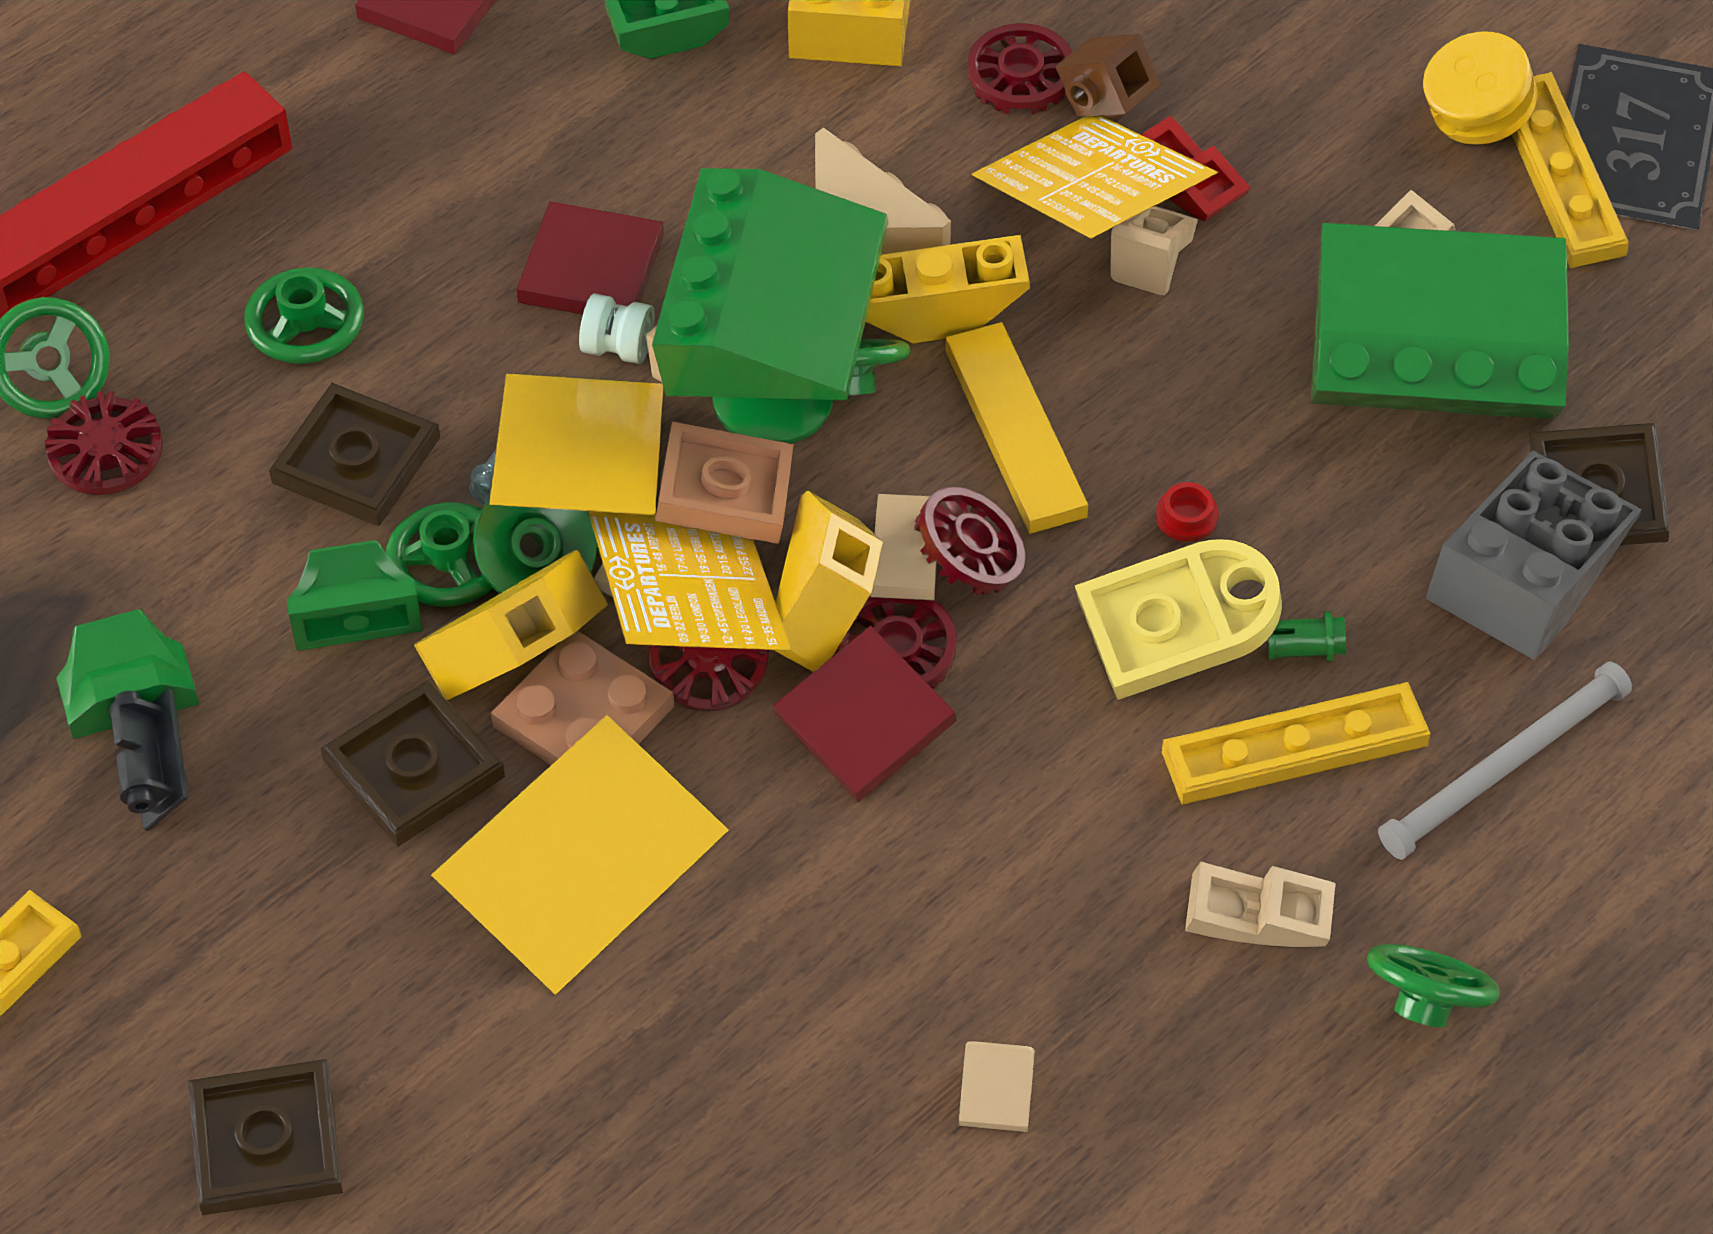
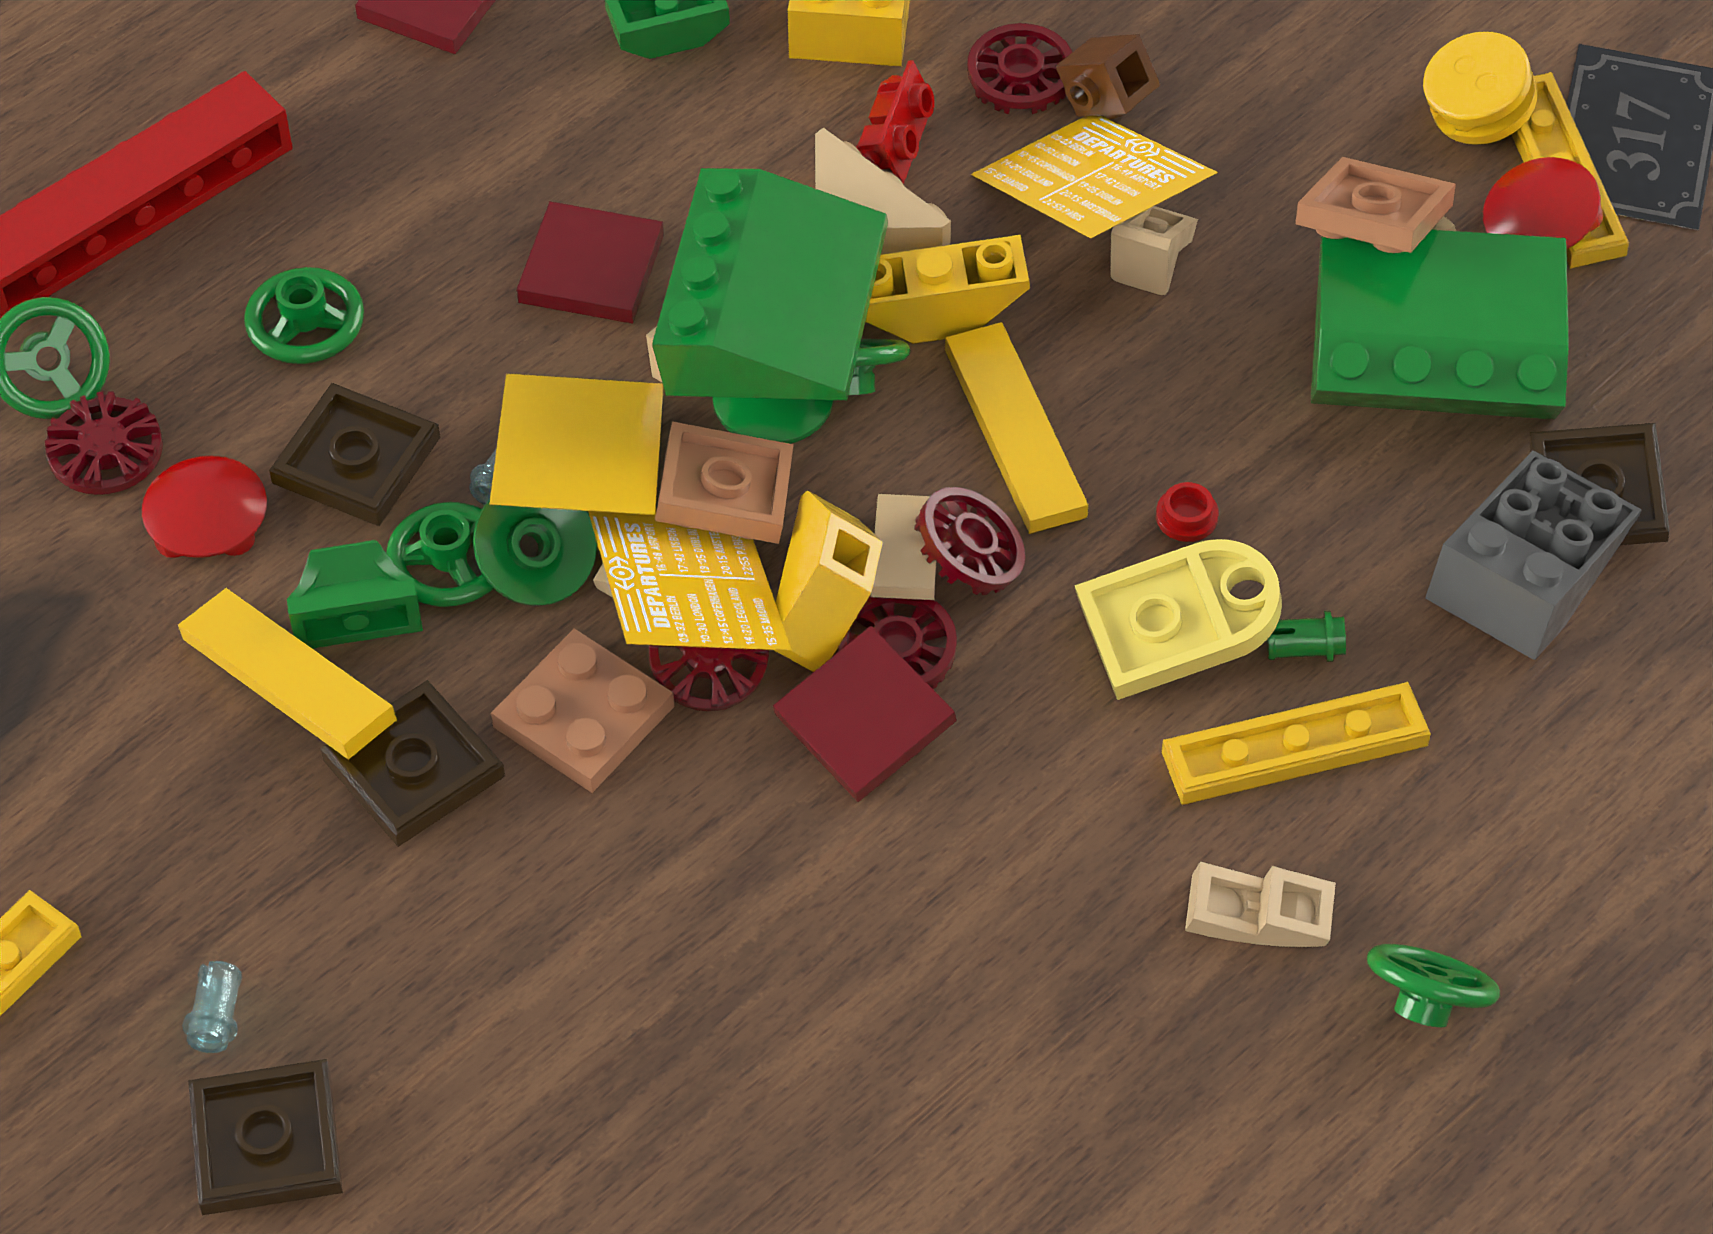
green slope [56,609,199,739] -> none
black hinge [109,689,188,831] -> none
yellow slope [414,550,608,700] -> none
yellow sticker [431,715,729,995] -> none
light aqua wheel [579,293,655,365] -> none
tan slope [959,1041,1035,1132] -> none
red slope [1141,116,1251,222] -> none
light grey bar [1378,661,1632,860] -> none
none -> red dish [142,456,267,558]
none -> yellow tile [178,588,397,760]
none -> clear light blue pin [182,961,242,1053]
none -> red hinge [856,60,935,184]
none -> nougat plate [1296,157,1456,253]
none -> red dish [1483,157,1603,250]

